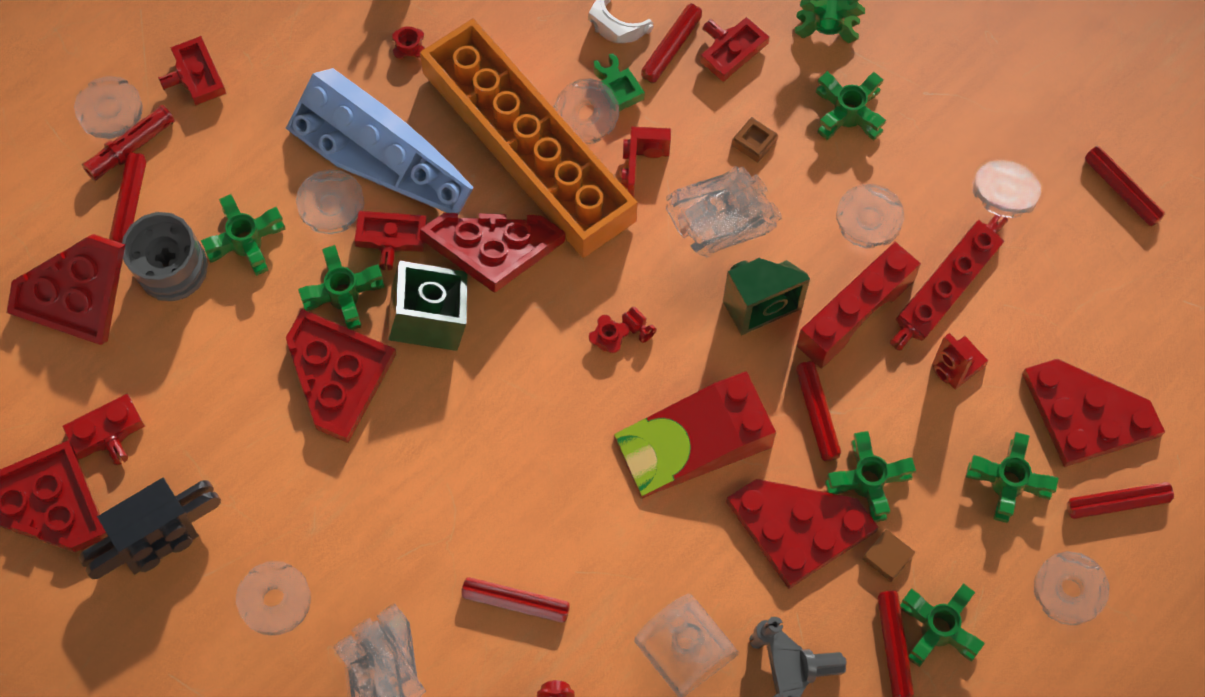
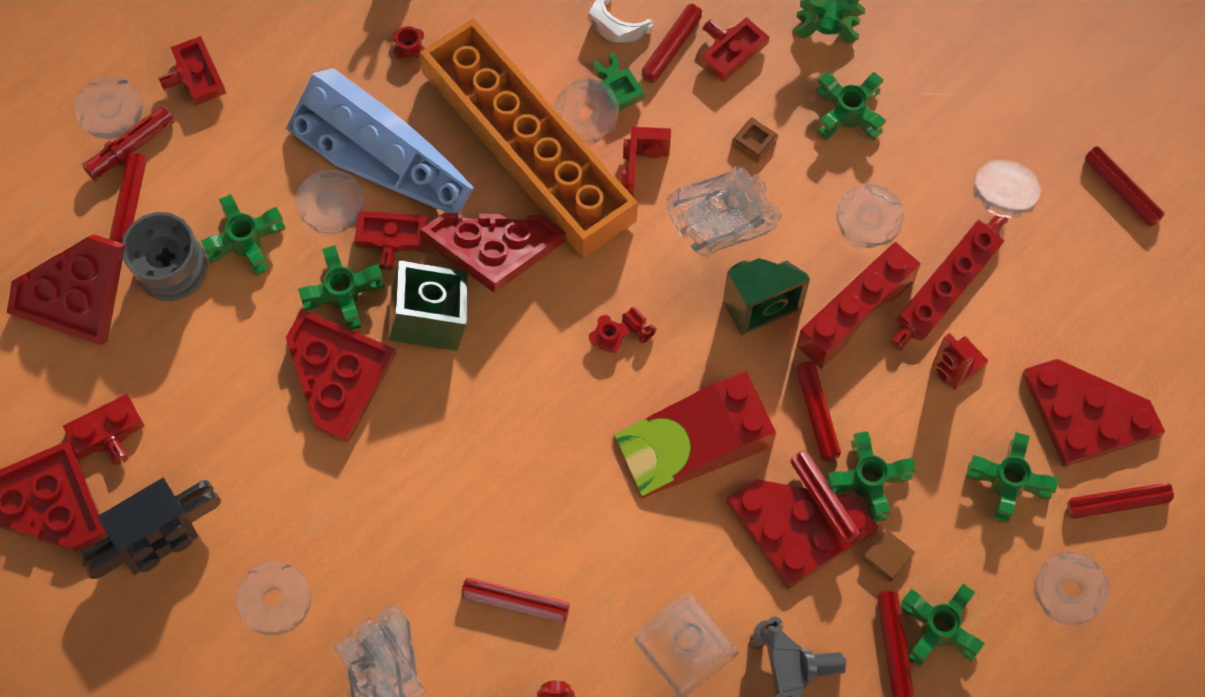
none -> red axle [790,451,859,544]

